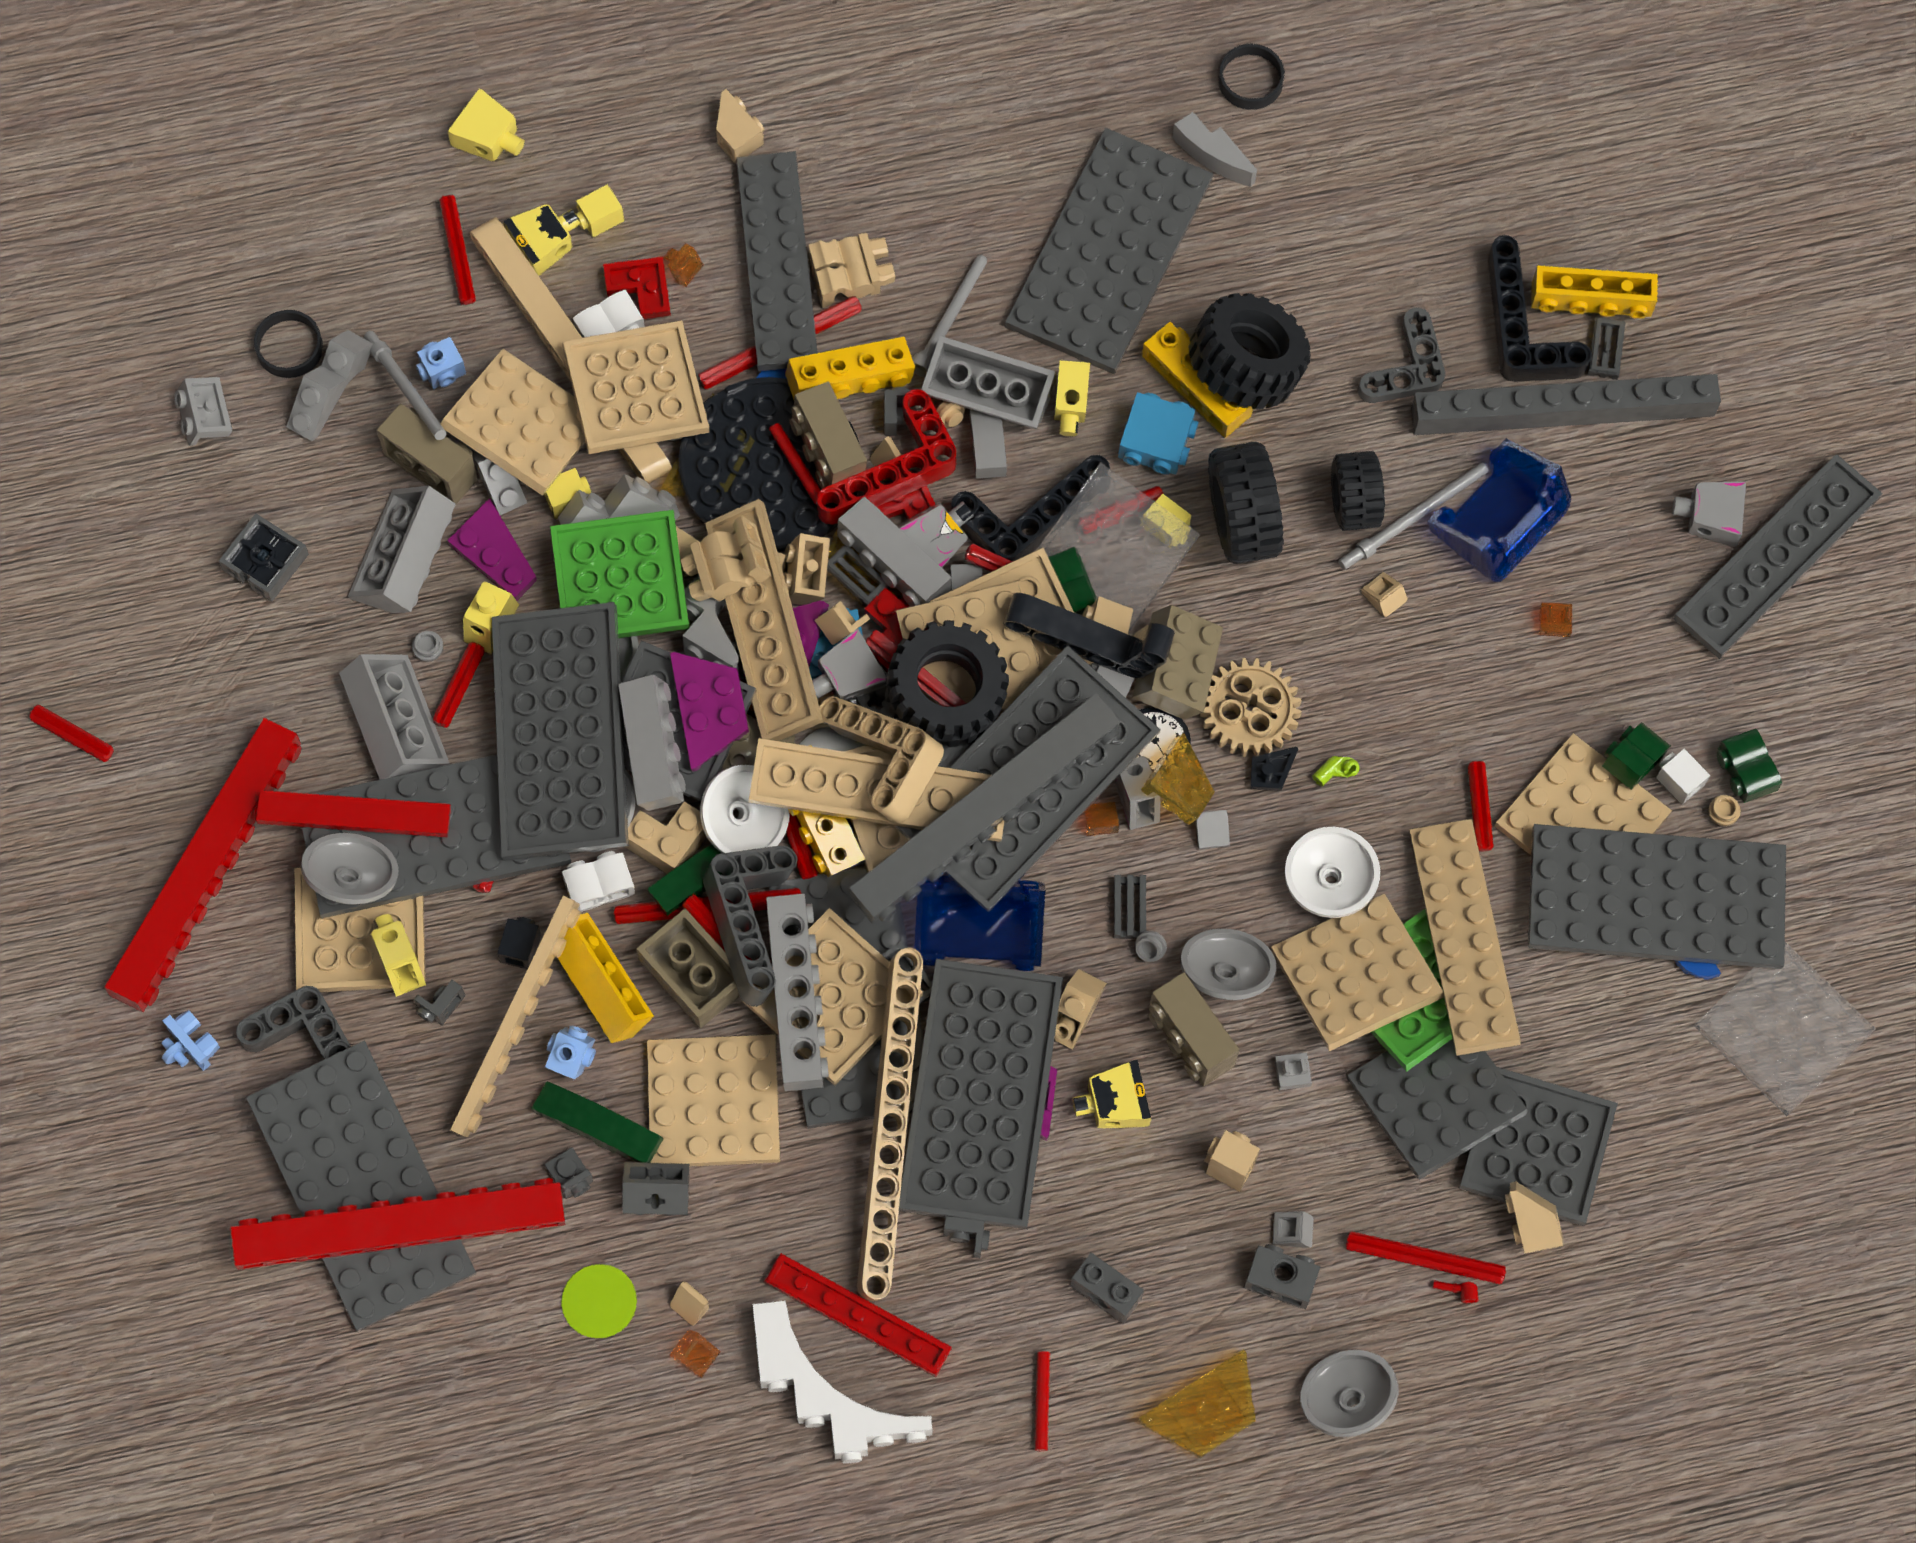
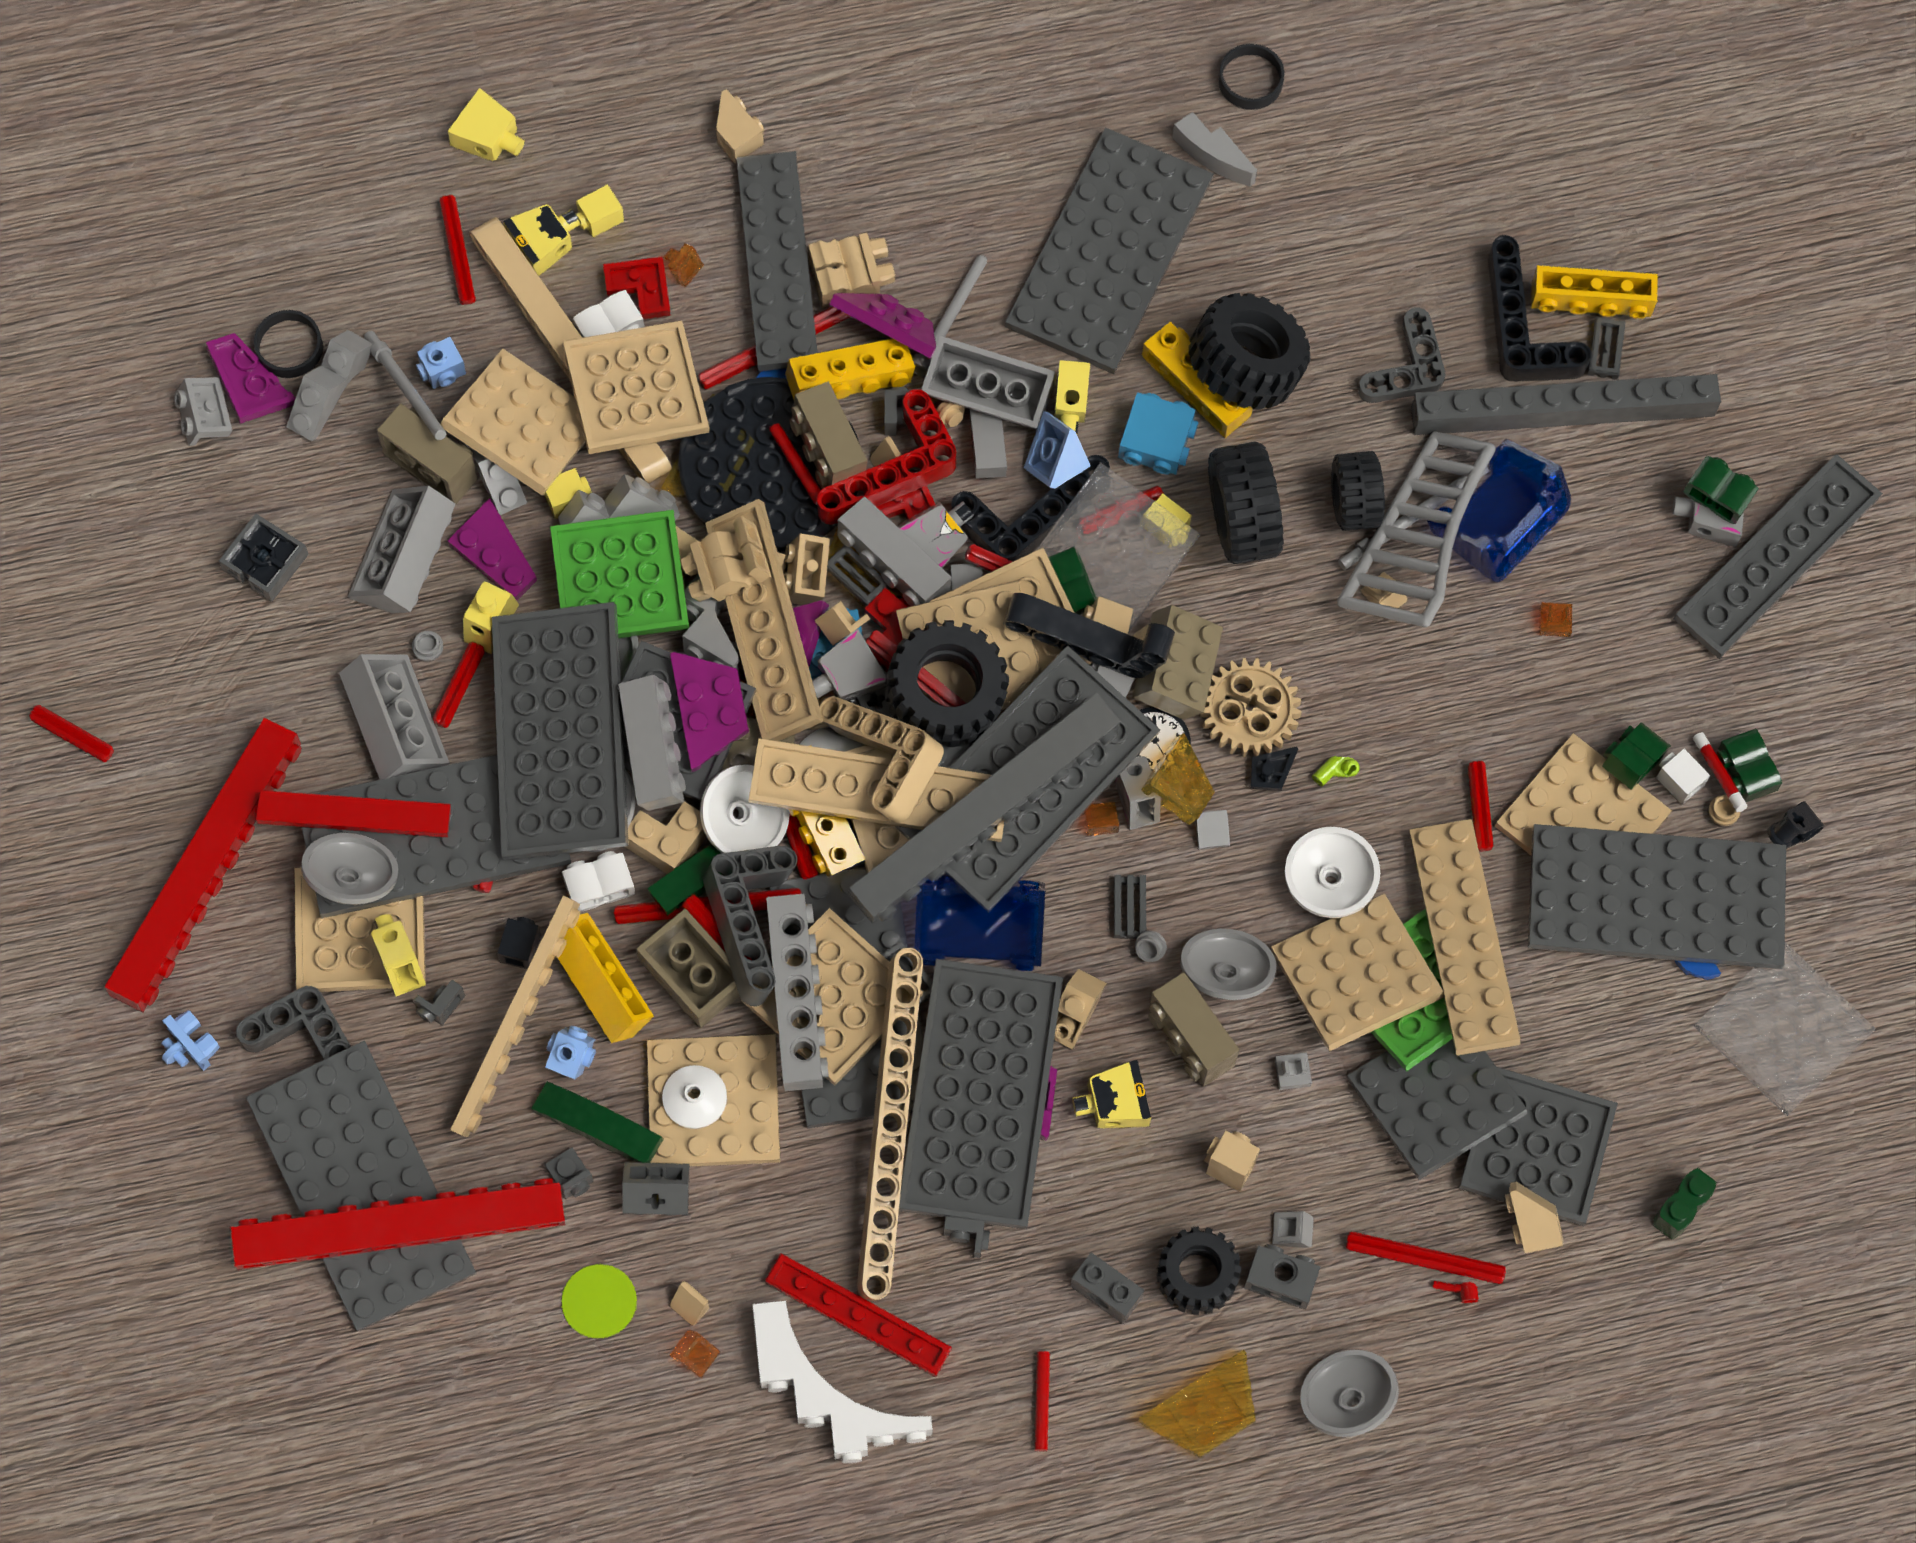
none -> magenta wing [206,333,296,424]
none -> white dish [662,1065,727,1129]
none -> magenta wing [830,293,936,359]
none -> light blue slope [1024,411,1091,489]
none -> black tyre [1157,1226,1241,1315]
none -> light grey bar [1337,431,1496,627]
none -> dark green brick [1653,1168,1716,1240]
none -> dark green brick [1683,455,1759,524]
none -> red bar [1693,732,1748,812]
none -> black piece [1767,801,1825,849]

